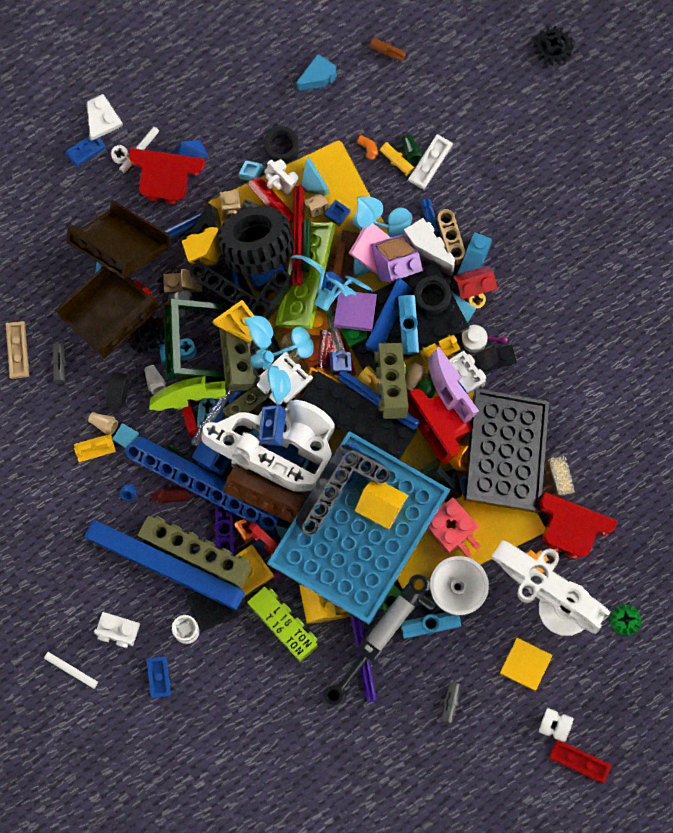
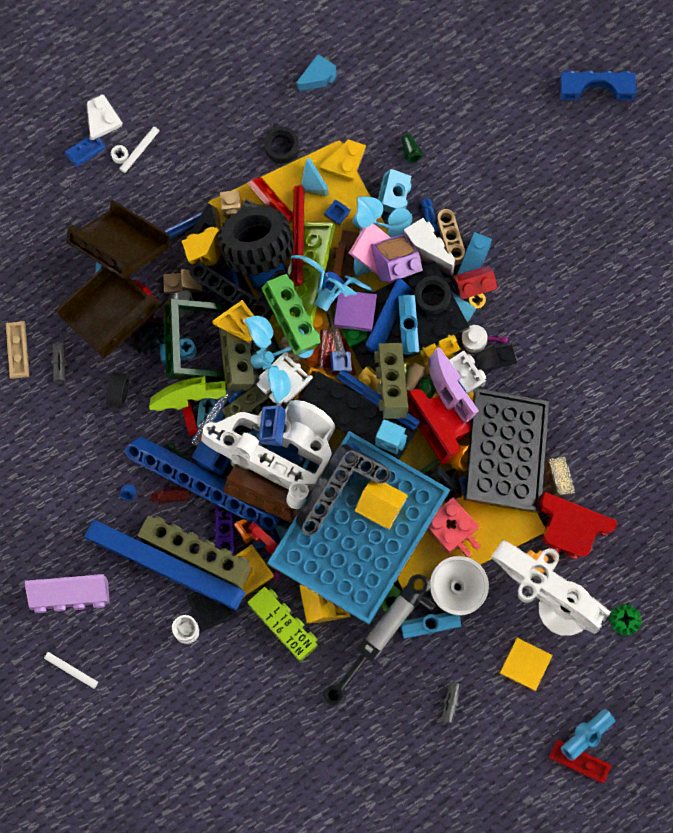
yellow hinge [74,434,116,462] -> none
tan cone [88,412,118,435] -> none
white bracket [94,612,140,648] -> none
medium azure tile [112,423,139,448] -> none
red brick [129,148,206,204] -> none
white cone [144,365,166,394] -> none
blue plate [147,656,171,699] -> none
blue slope [170,140,208,159] -> none
medium azure tile [238,160,263,181] -> none
white hips [264,159,299,195] -> none
dark green bar [302,219,311,272] -> none
tan bracket [304,194,329,218] -> none
dark purple axle [350,614,377,703] -> none
orange arm [357,135,379,160] -> none
dark orange axle [369,37,406,61] -> none
yellow pin [379,142,415,176] -> none
white tile [408,135,453,190] -> none
black gear [533,26,574,66] -> none
white wheel [539,708,574,742] -> none
none -> lavender slope [25,574,109,613]
none -> bright green brick [261,274,321,356]
none -> white wheel [286,482,309,509]
none -> yellow wing [320,140,366,181]
none -> medium azure brick [375,420,407,455]
none -> medium azure brick [378,169,412,213]
none -> blue arch [560,71,636,100]
none -> dark azure piece [561,709,616,761]

